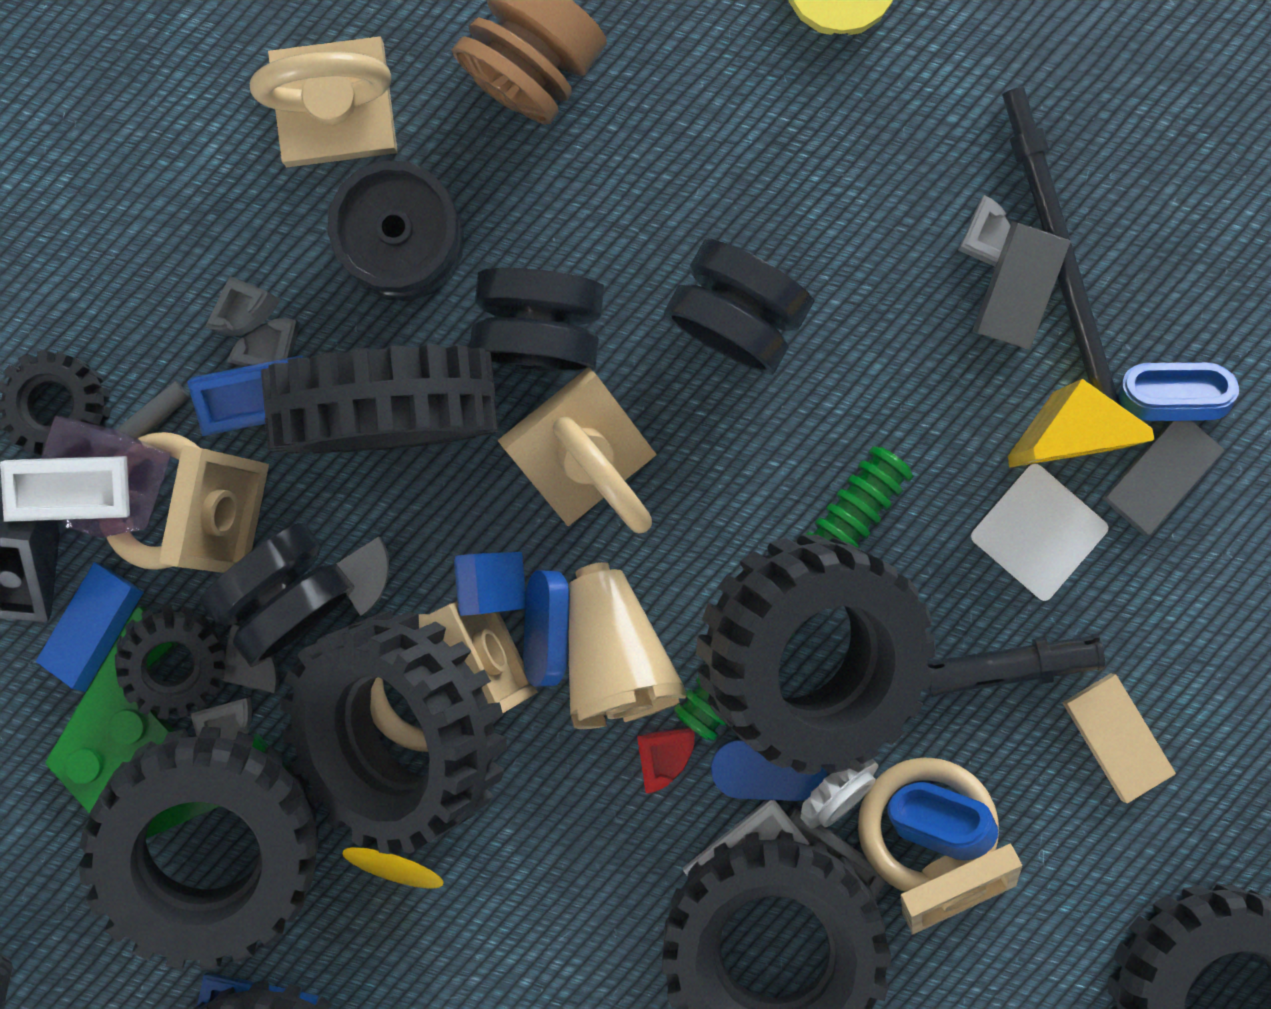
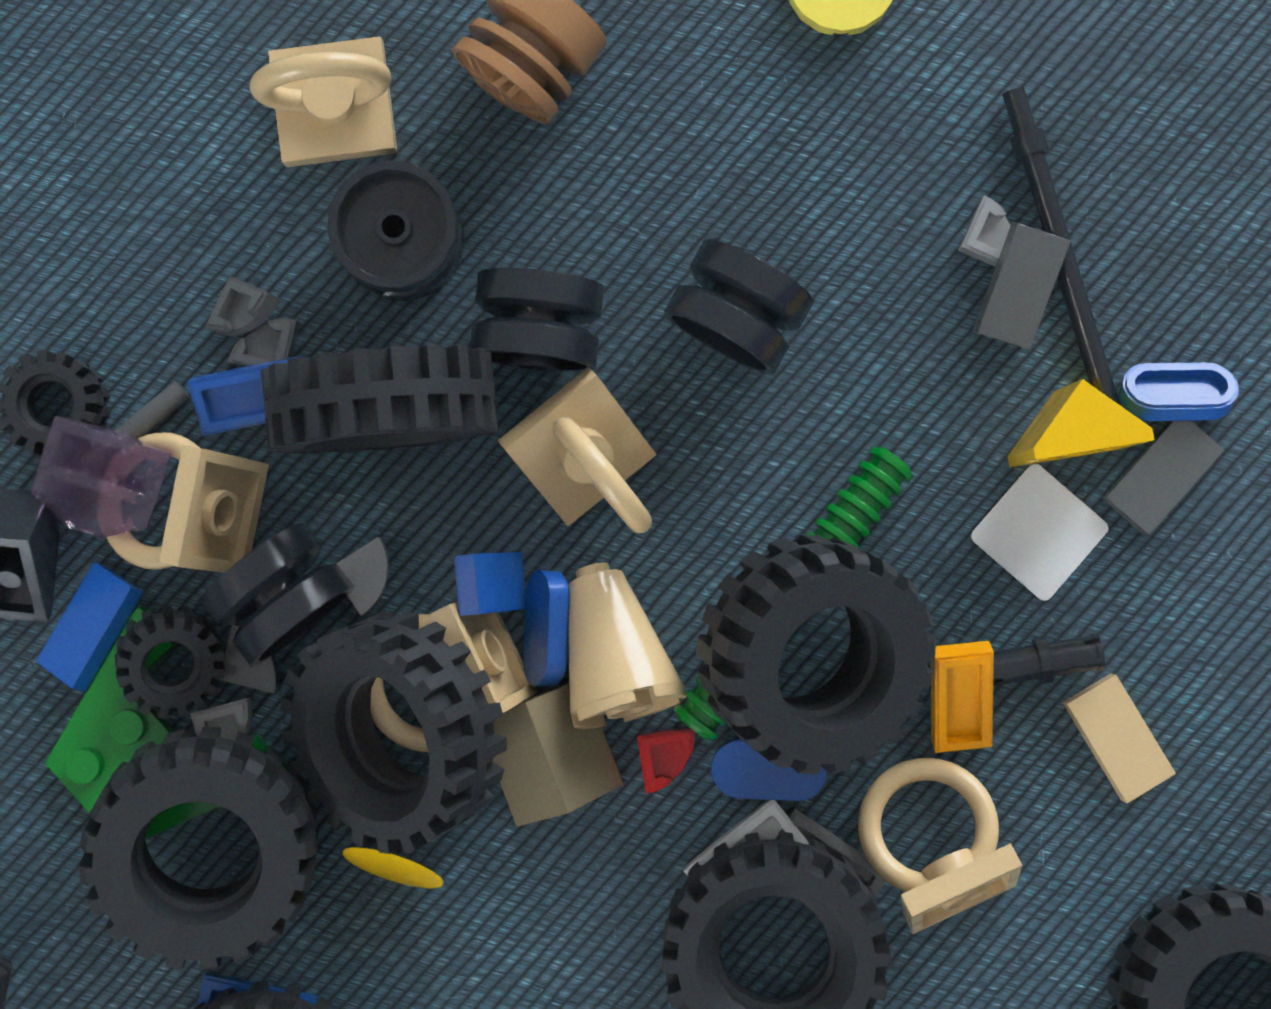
white tile [0,456,130,522] -> none
white gear [800,759,878,829] -> none
blue tile [888,782,998,861] -> none
none -> dark tan slope [493,682,624,827]
none -> light orange tile [931,641,994,753]

